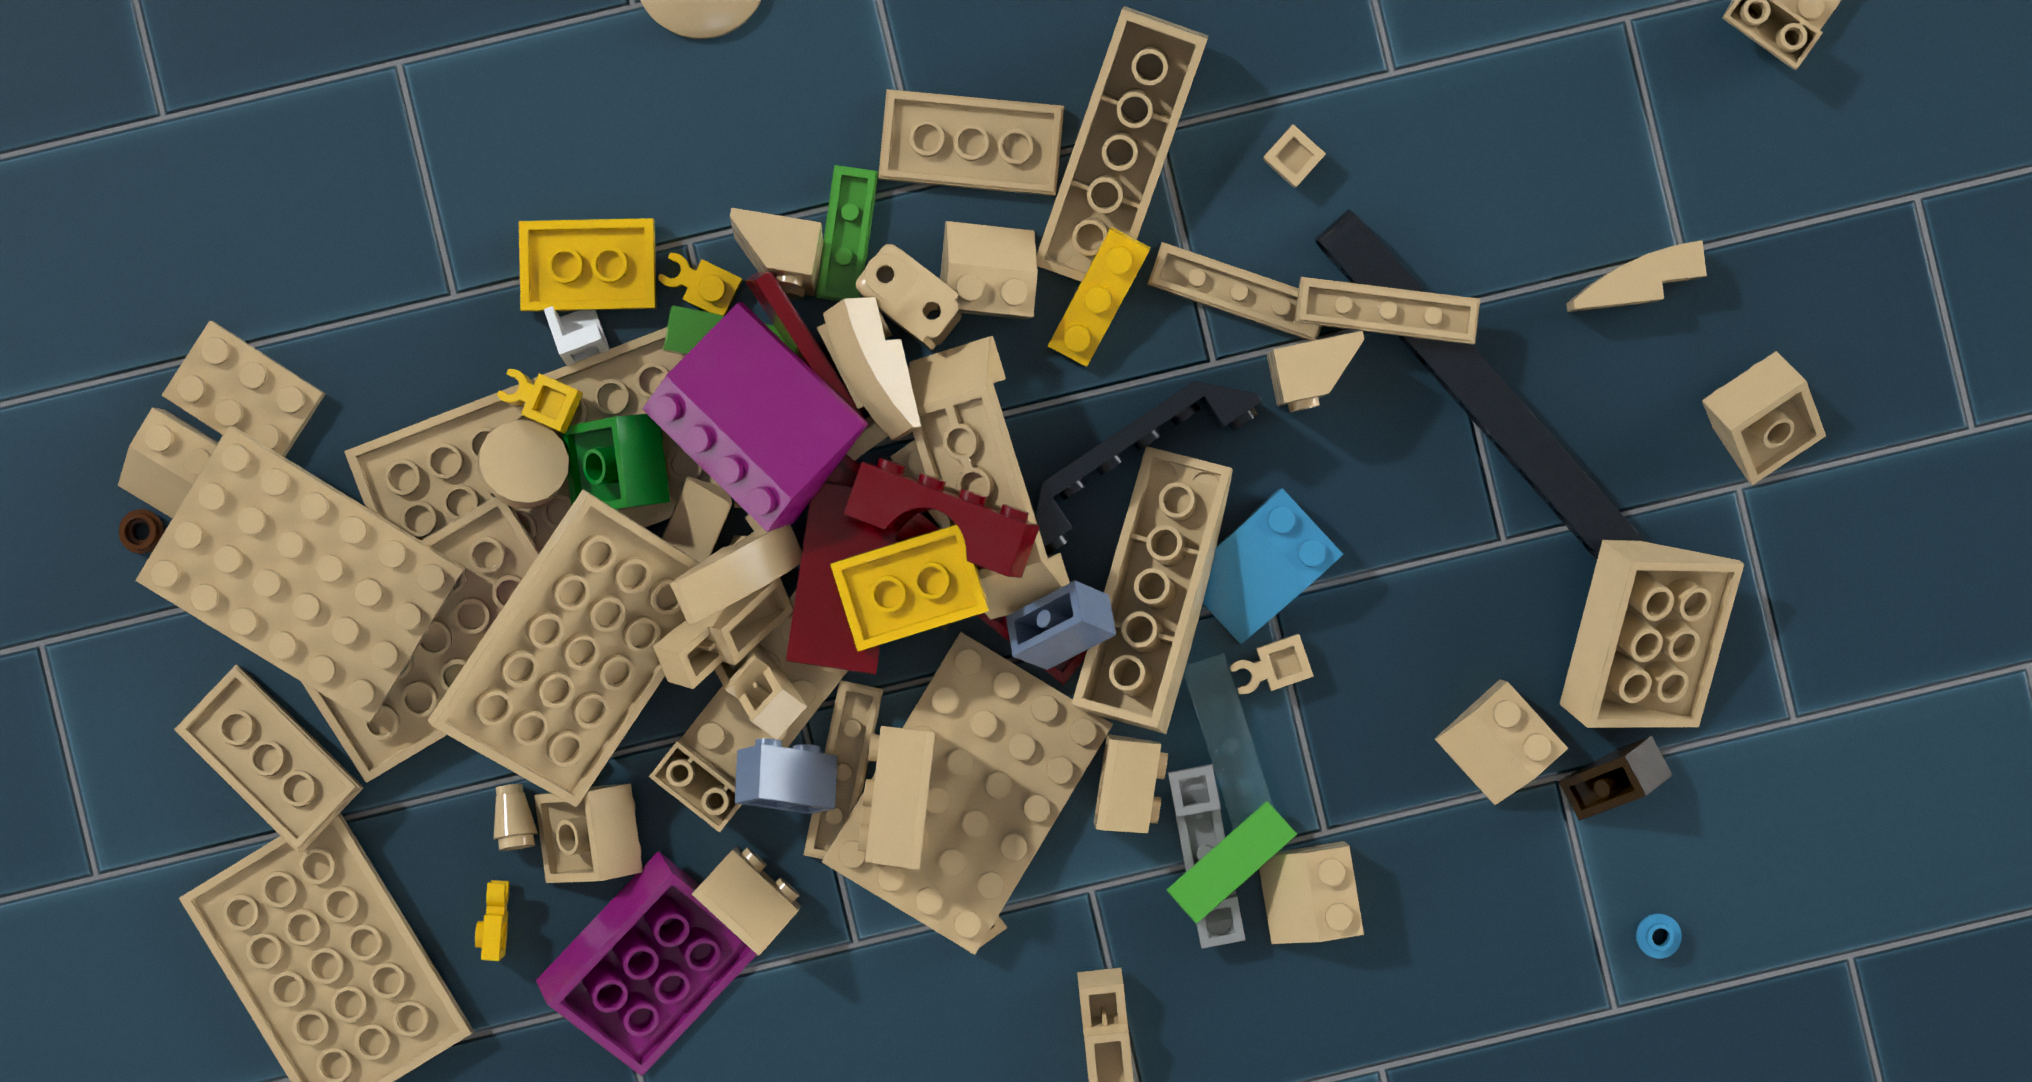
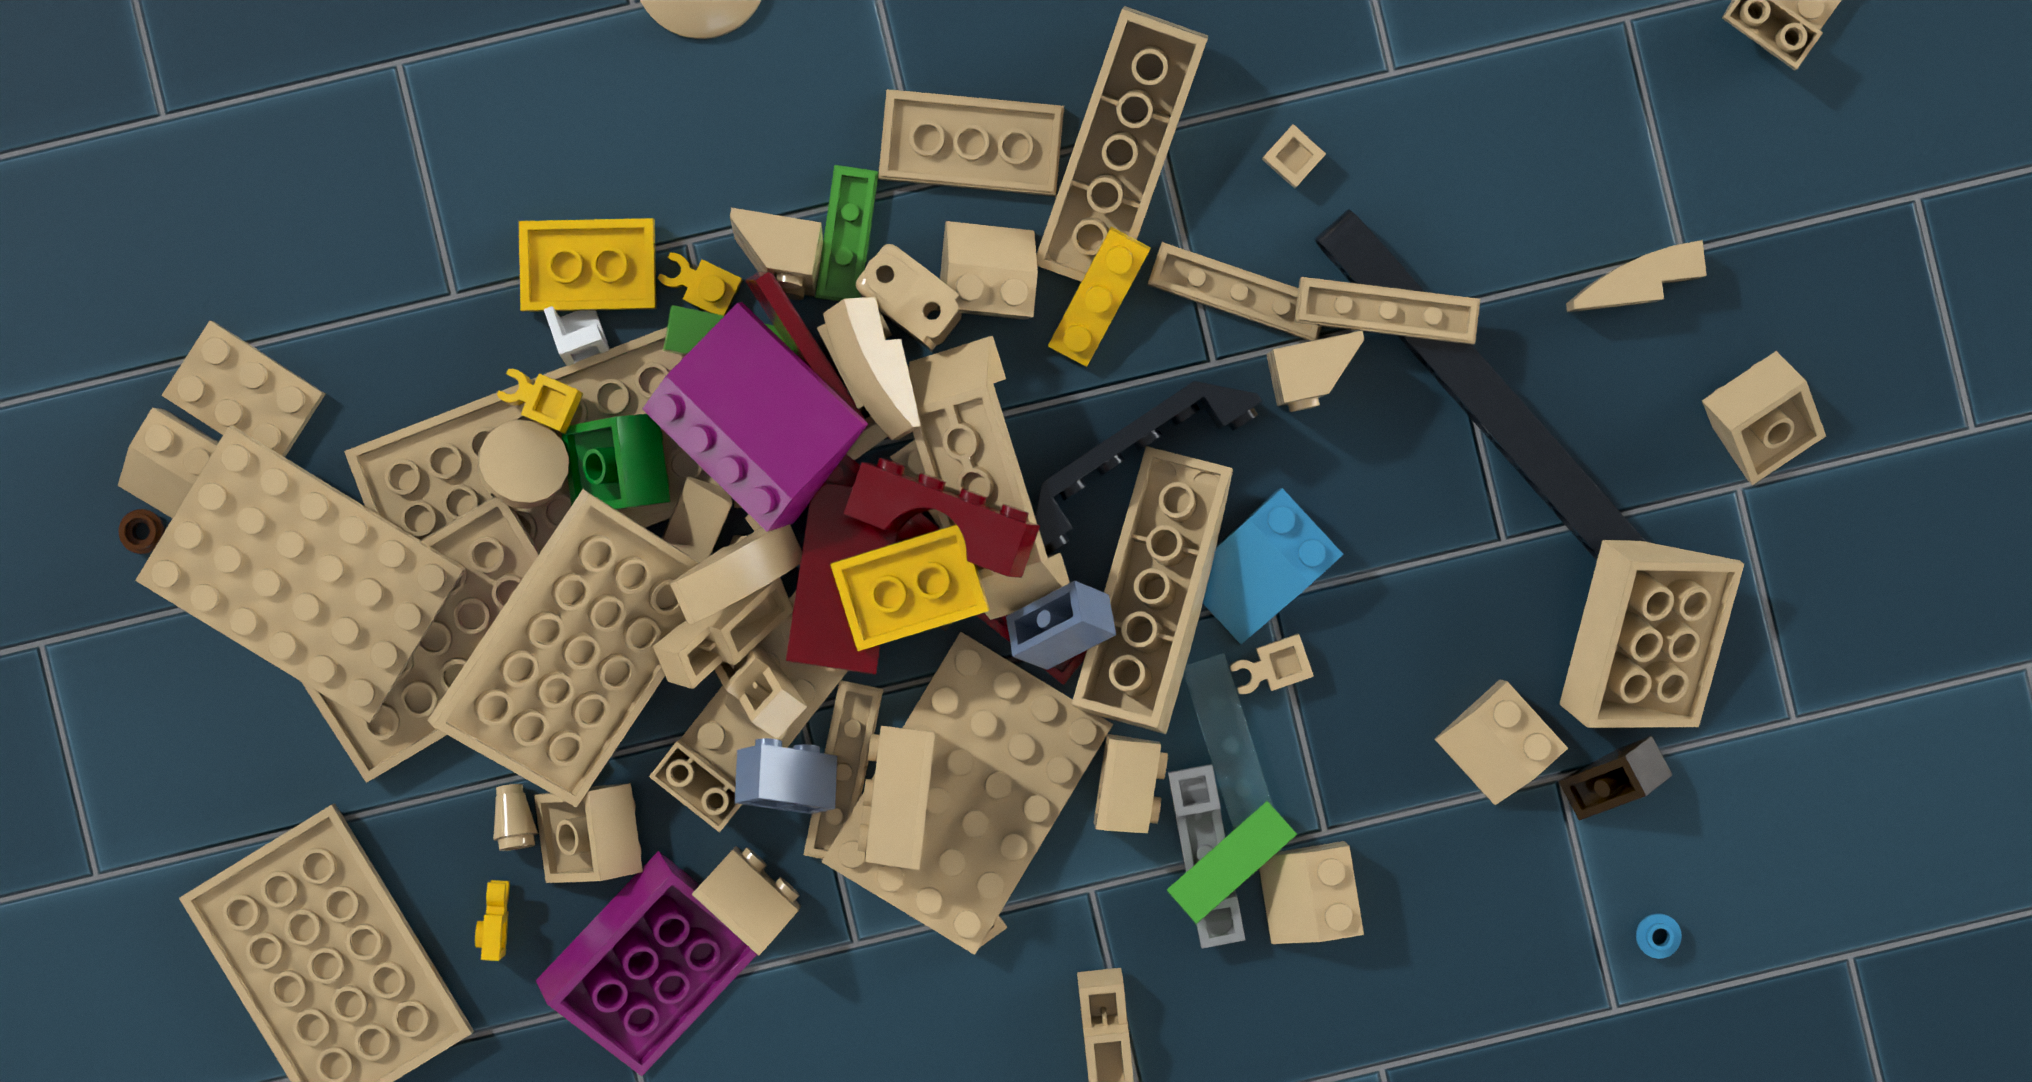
tan tile [174,665,364,853] -> none

